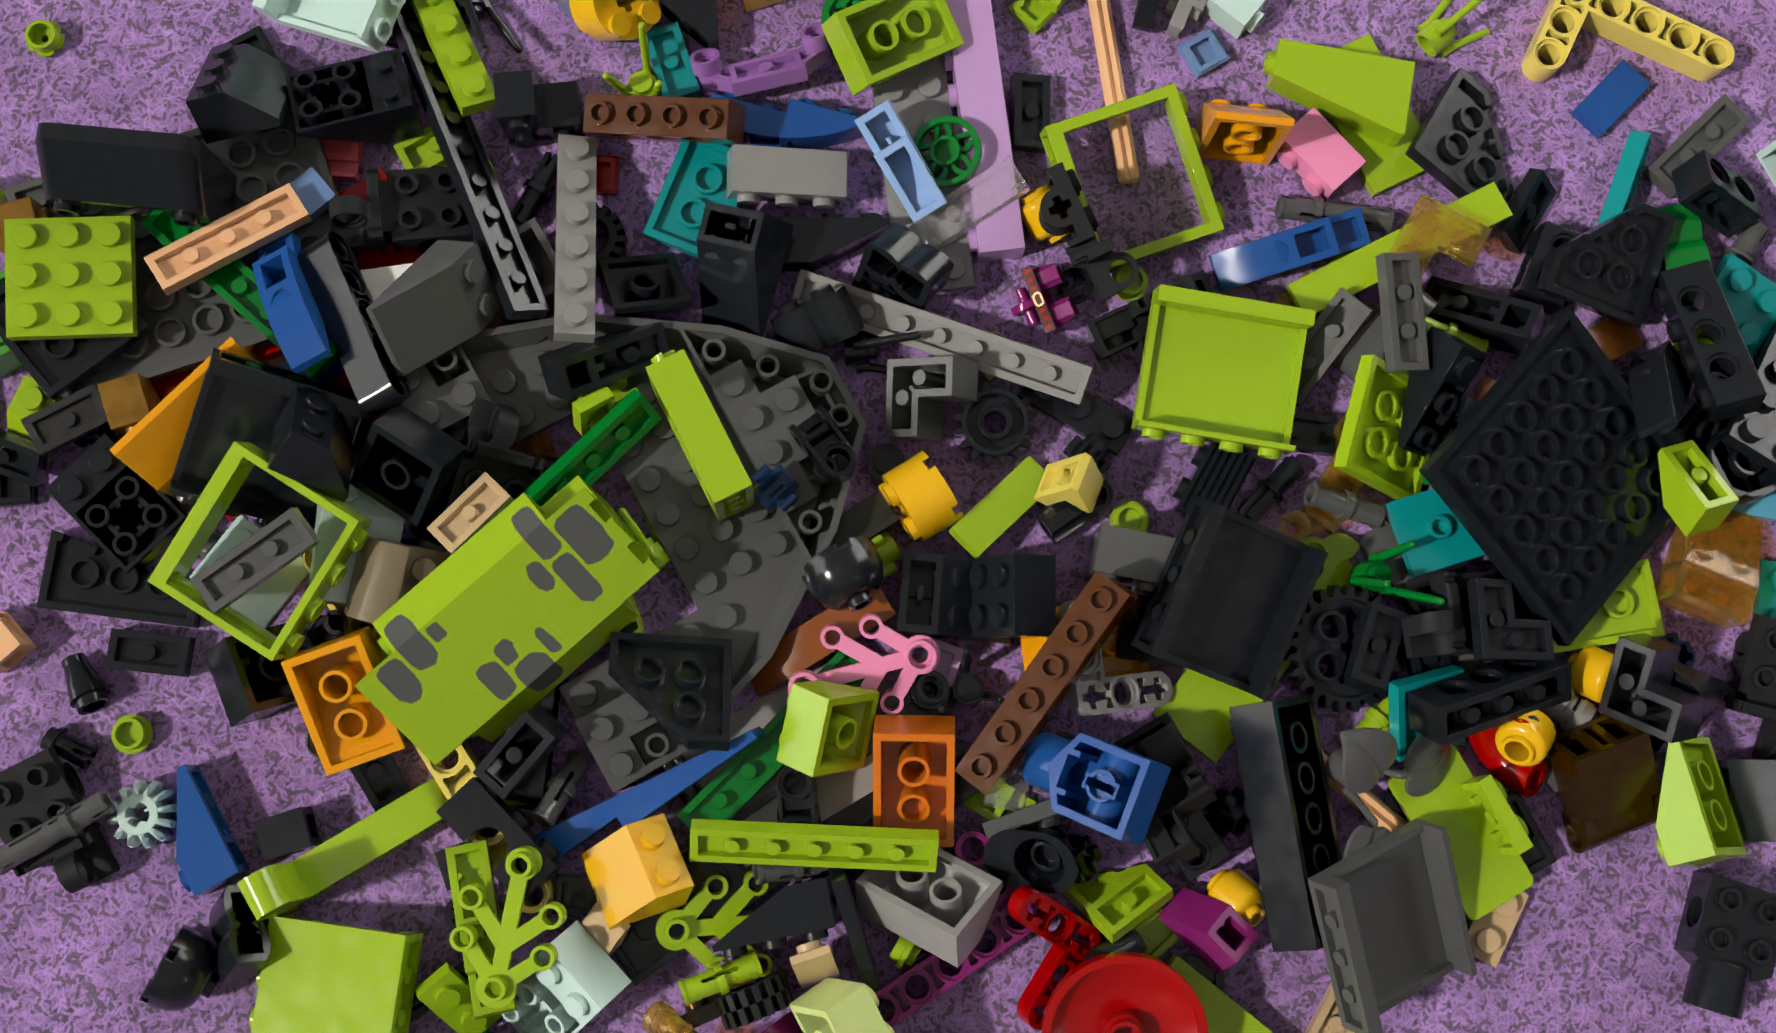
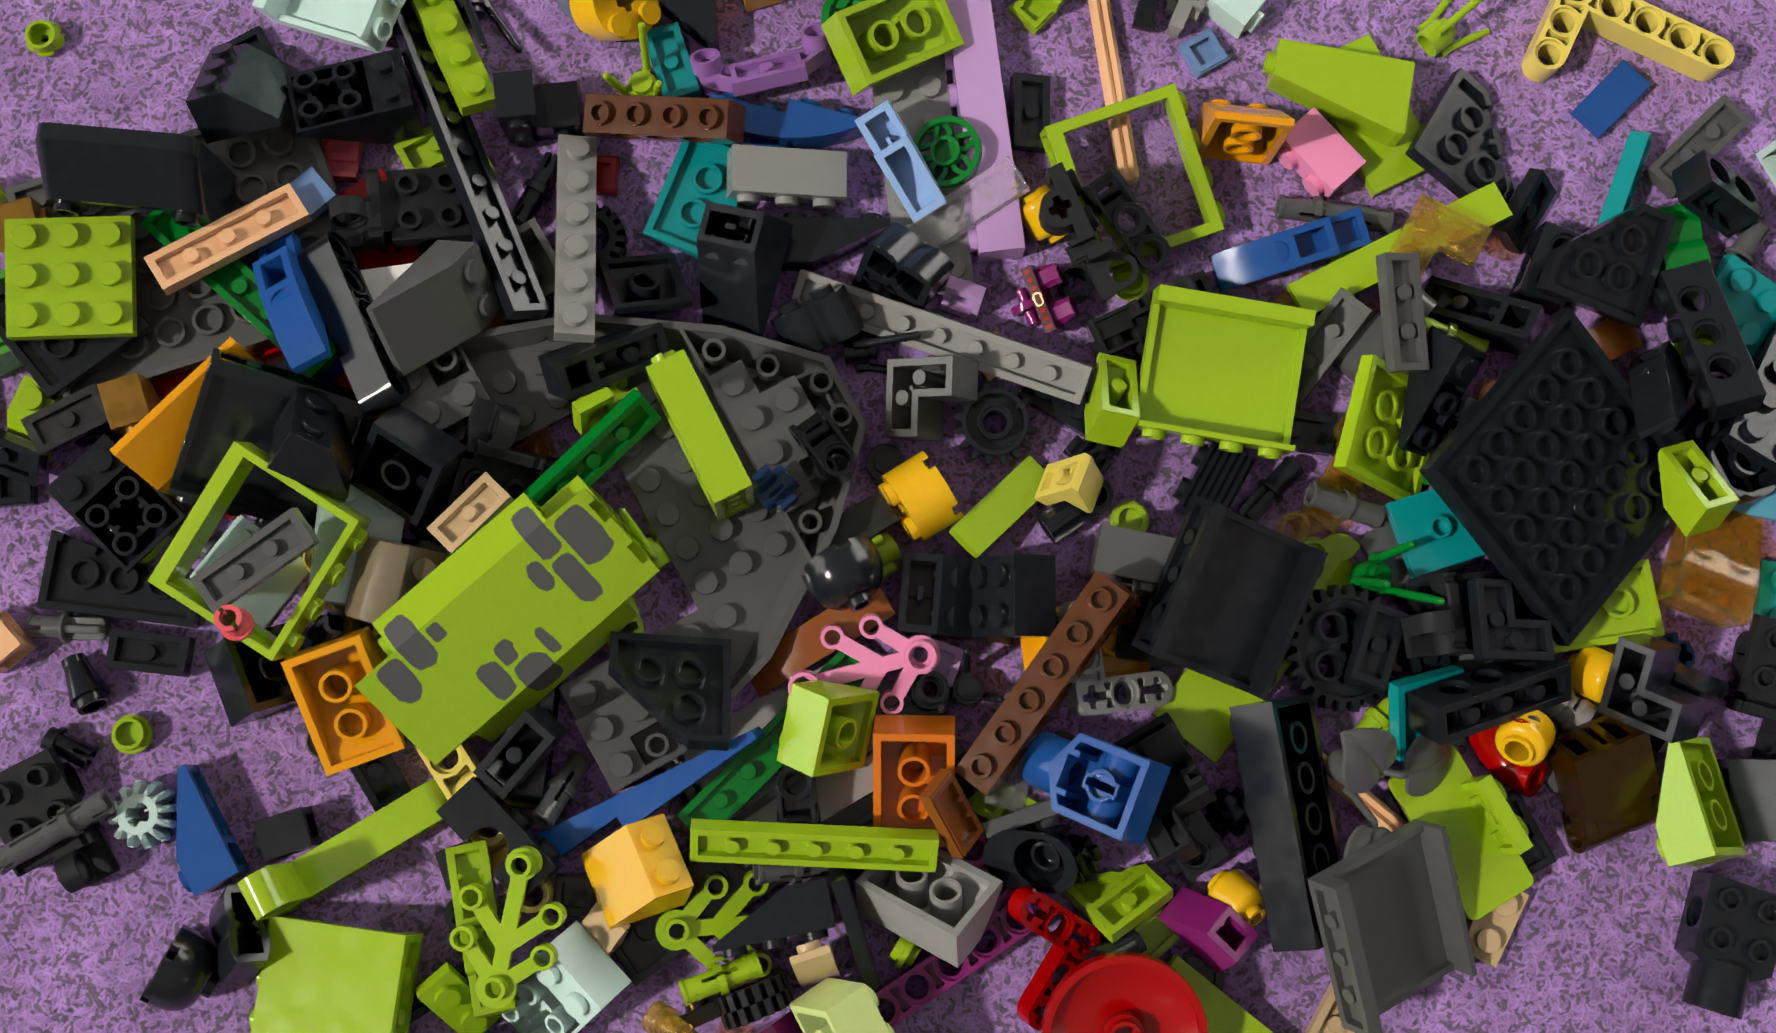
none -> dark grey axle [24,612,110,643]
none -> coral pin [213,604,254,641]
none -> dark orange plate [919,769,984,859]
none -> lavender plate [939,275,986,322]
none -> black piece [1080,165,1170,274]
none -> lime slope [1084,352,1140,448]

